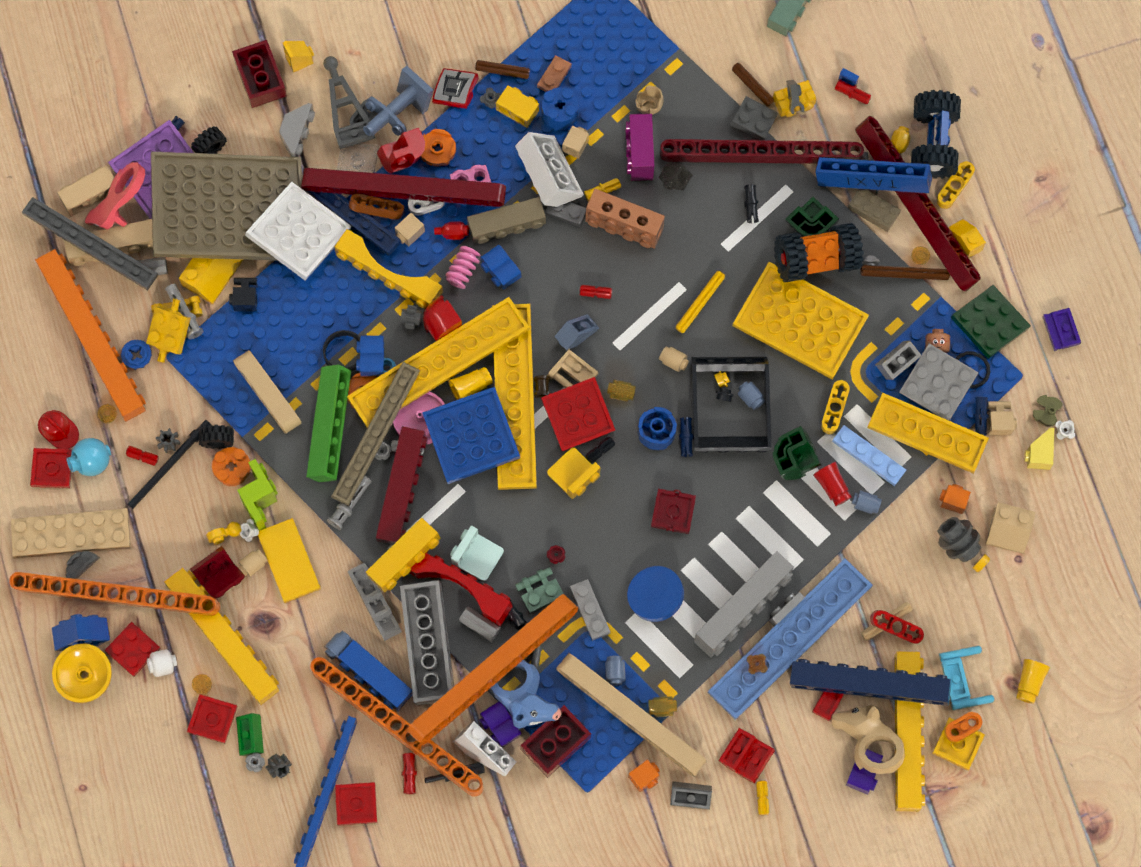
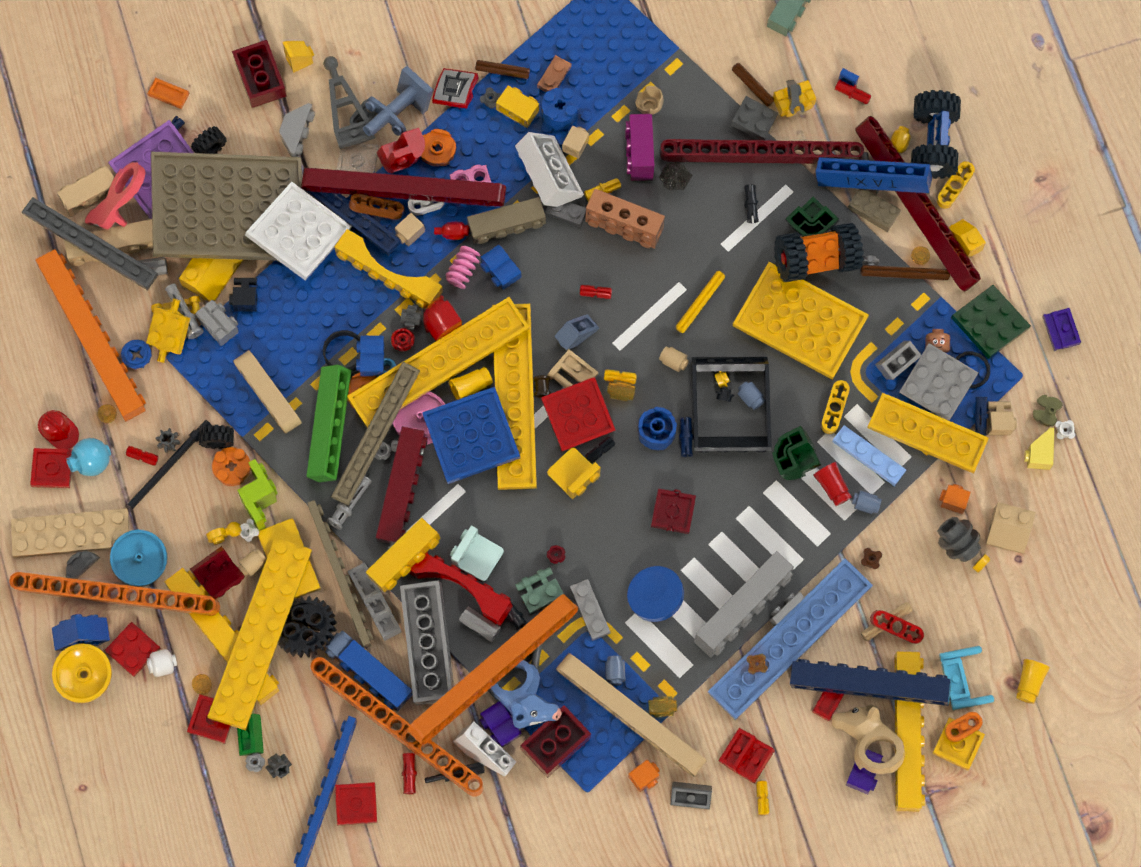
none -> dark azure piece [110,530,167,587]
none -> orange tile [147,78,190,109]
none -> light grey brick [195,300,238,346]
none -> yellow plate [208,537,312,731]
none -> black gear [278,596,337,658]
none -> dark tan plate [307,500,373,649]
none -> red plate [391,328,415,351]
none -> yellow piece [604,369,637,384]
none -> reddish brown plate [861,548,882,569]

